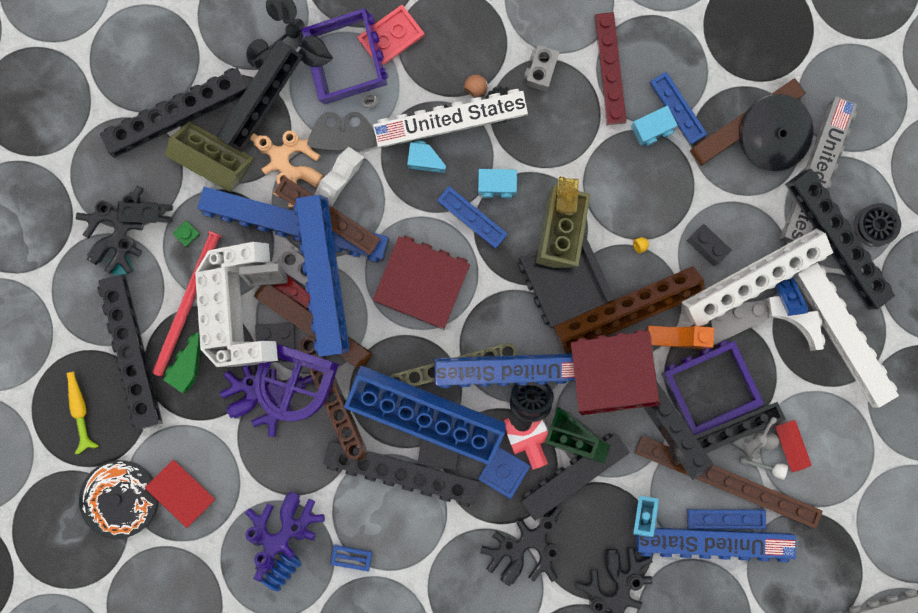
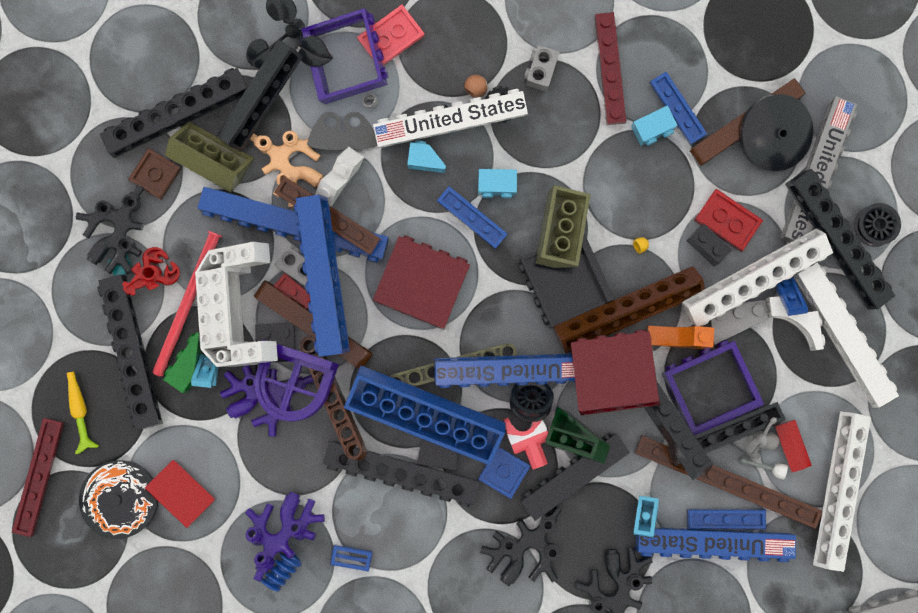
black hinge [117,201,173,223] -> none
green plate [172,220,201,247] -> none
light grey plate [239,262,288,287] -> none
clear yellow hips [557,176,579,214] -> none
none -> dark red plate [11,418,64,537]
none -> red animal [122,247,180,296]
none -> reddish brown tile [128,148,182,200]
none -> medium azure slope [191,354,219,388]
none -> red tile [694,189,763,252]
none -> white brick [813,411,871,572]

